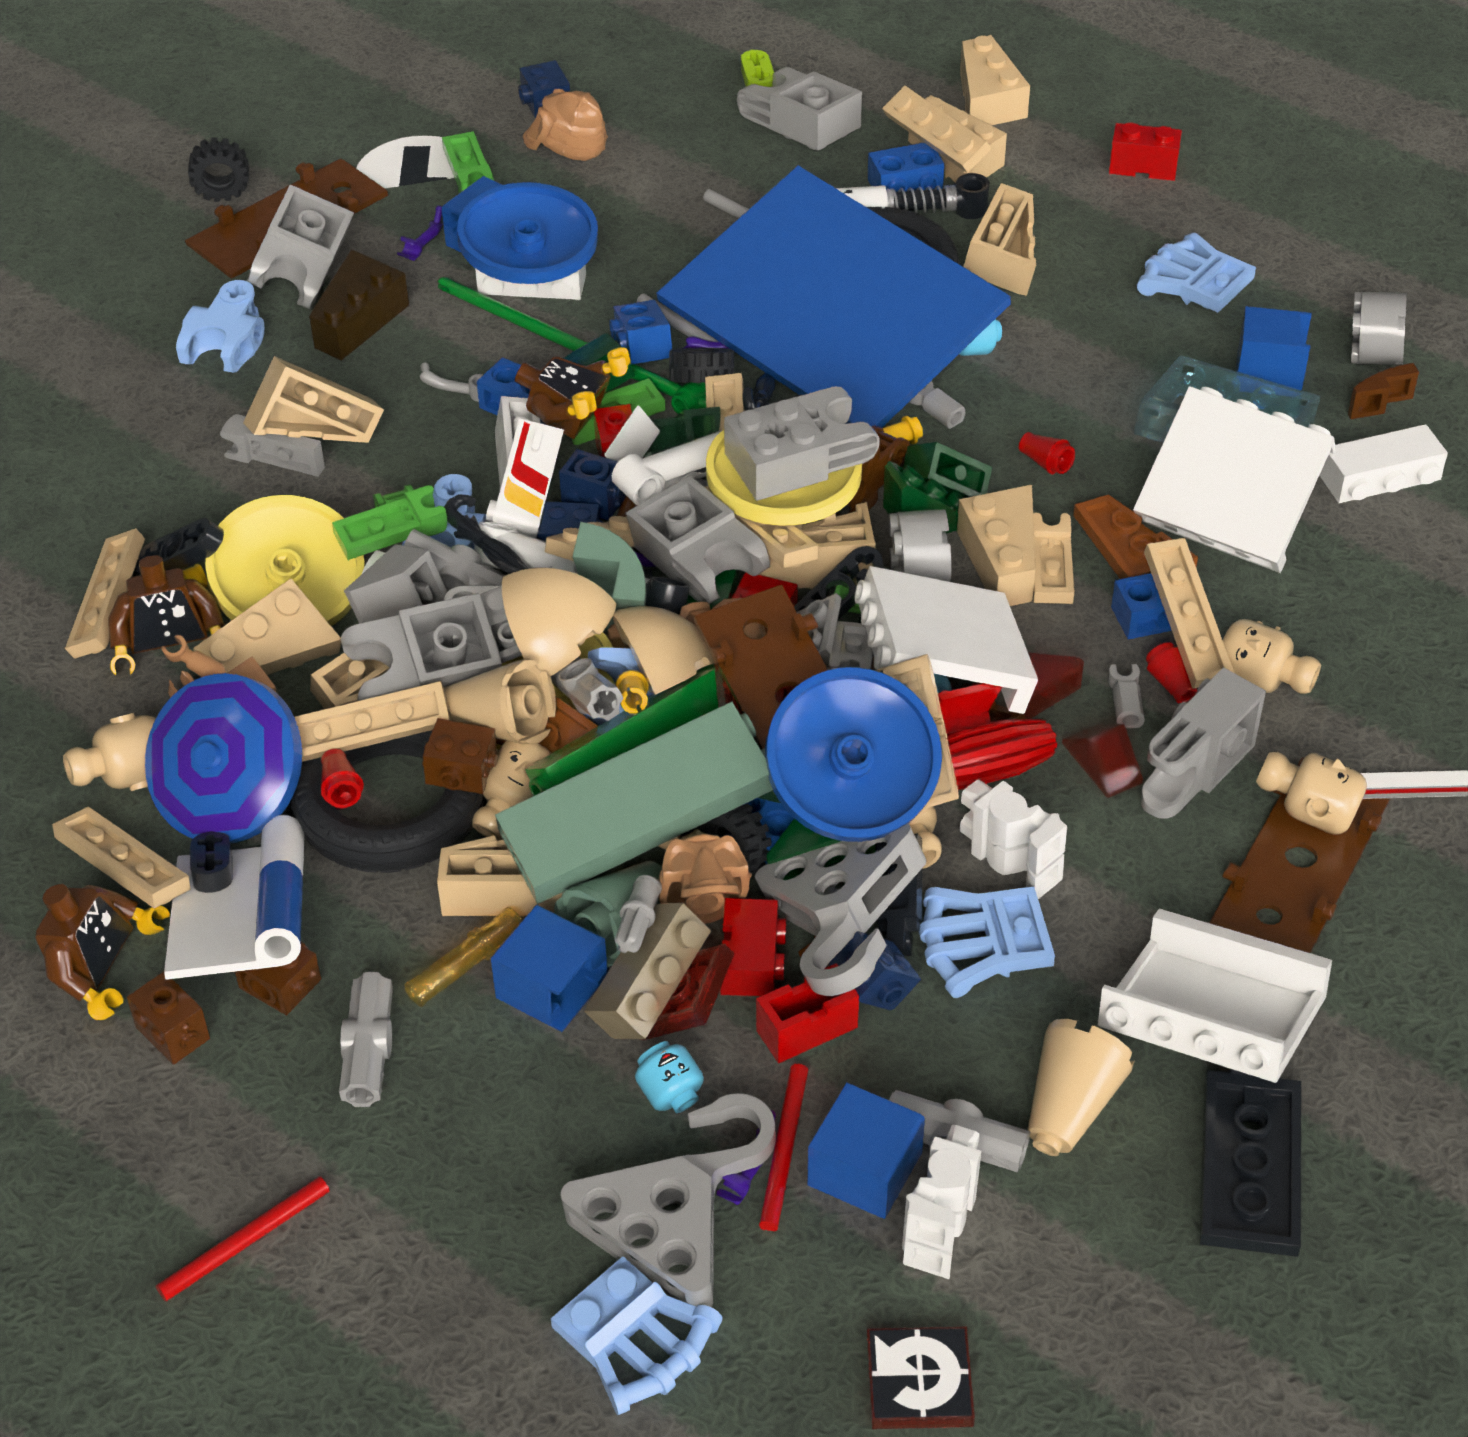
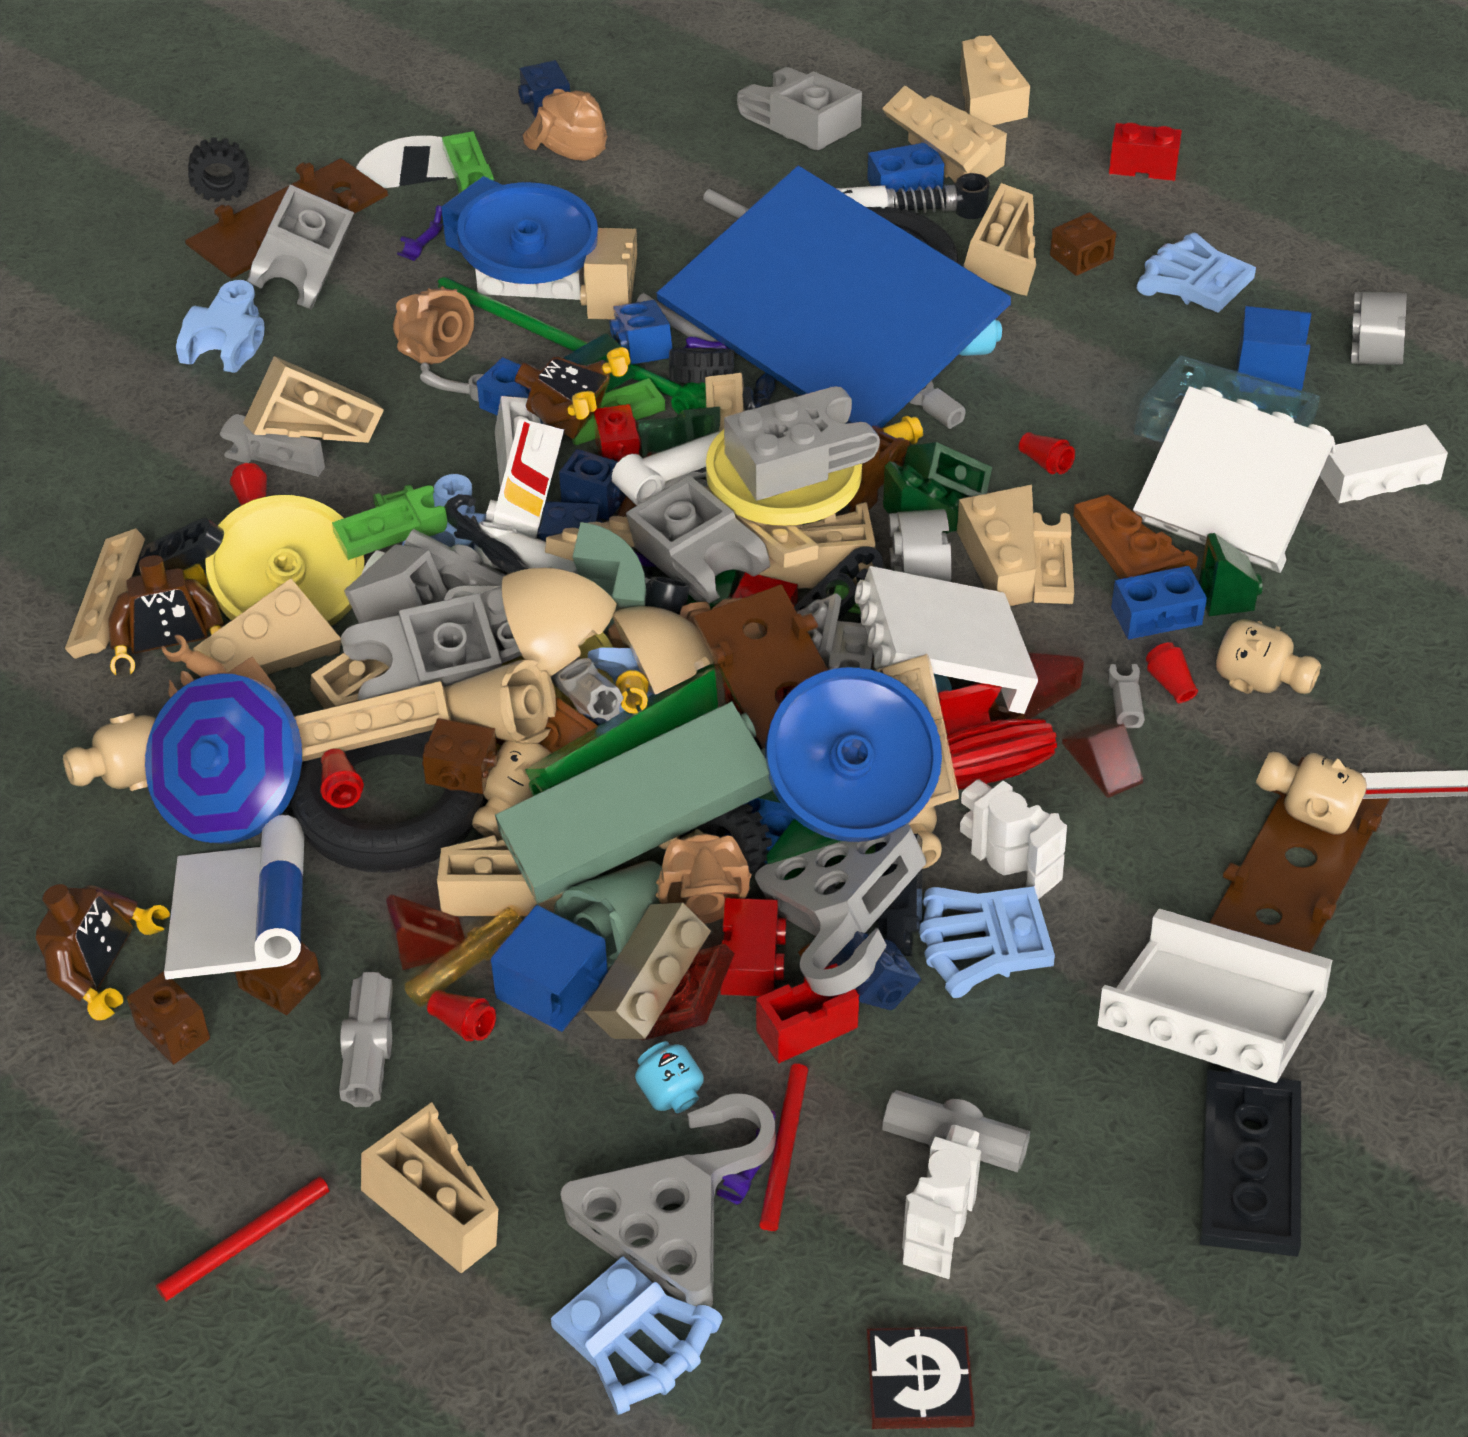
tan plate [52,807,191,908] -> none
black beam [190,831,233,893] -> none
dark brown wedge [309,249,409,361] -> none
white sticker [604,405,660,462] -> none
light grey axle [614,875,662,953] -> none
lime beam [741,50,774,87] -> none
blue piece [807,1083,925,1219] -> none
tan cone [1028,1019,1135,1156] -> none
light grey brick [1140,667,1266,818] -> none
tan plate [1144,538,1234,689] -> none
reddish brown slope [1348,363,1419,419] -> none
none -> red cone [230,463,267,506]
none -> tan wedge [361,1102,499,1273]
none -> clear red slope [386,894,469,970]
none -> medium nougat head [393,286,474,365]
none -> red cone [427,990,496,1041]
none -> tan wedge [580,228,638,319]
none -> reddish brown head [1050,212,1116,276]
none -> dark green slope [1199,533,1263,617]

